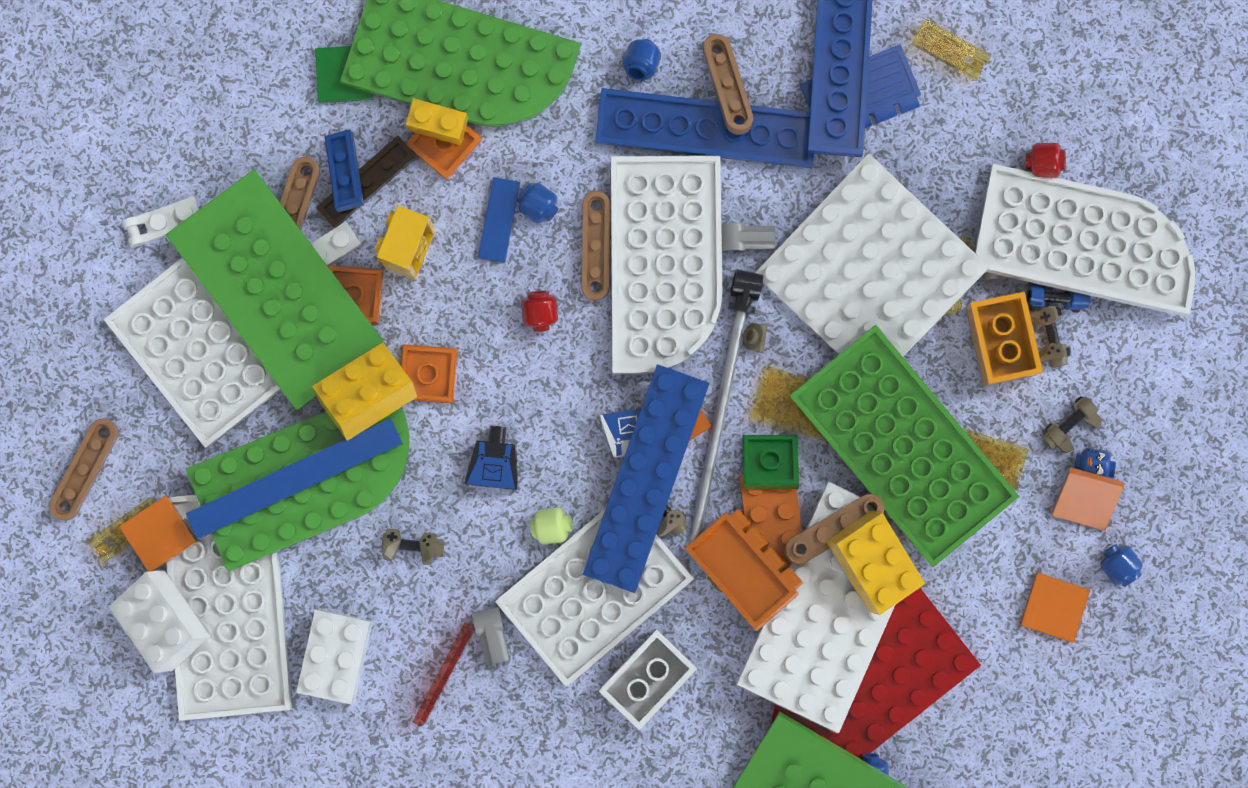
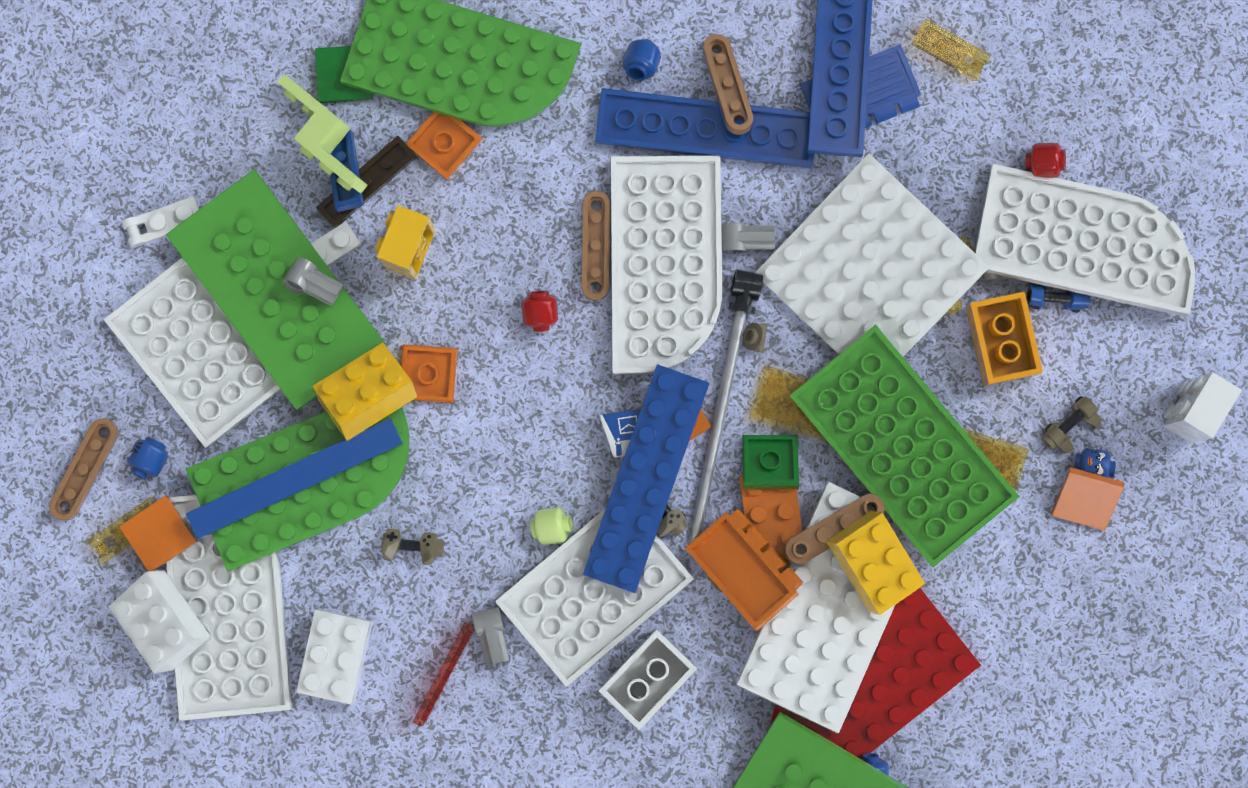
medium nougat plate [280,156,320,230] -> none
orange tile [328,265,384,325] -> none
yellow brick [406,98,468,146] -> none
torso [465,426,519,490] -> none
blue tile [478,177,520,263] -> none
blue head [517,183,559,224] -> none
orange tile [1020,572,1090,643] -> none
dark tan piece [1030,305,1071,368] -> none
blue head [1100,544,1143,587] -> none
none -> blue head [127,437,168,480]
none -> yellowish green bracket [278,74,368,193]
none -> light grey piece [283,257,344,307]
none -> white brick [1163,372,1242,443]

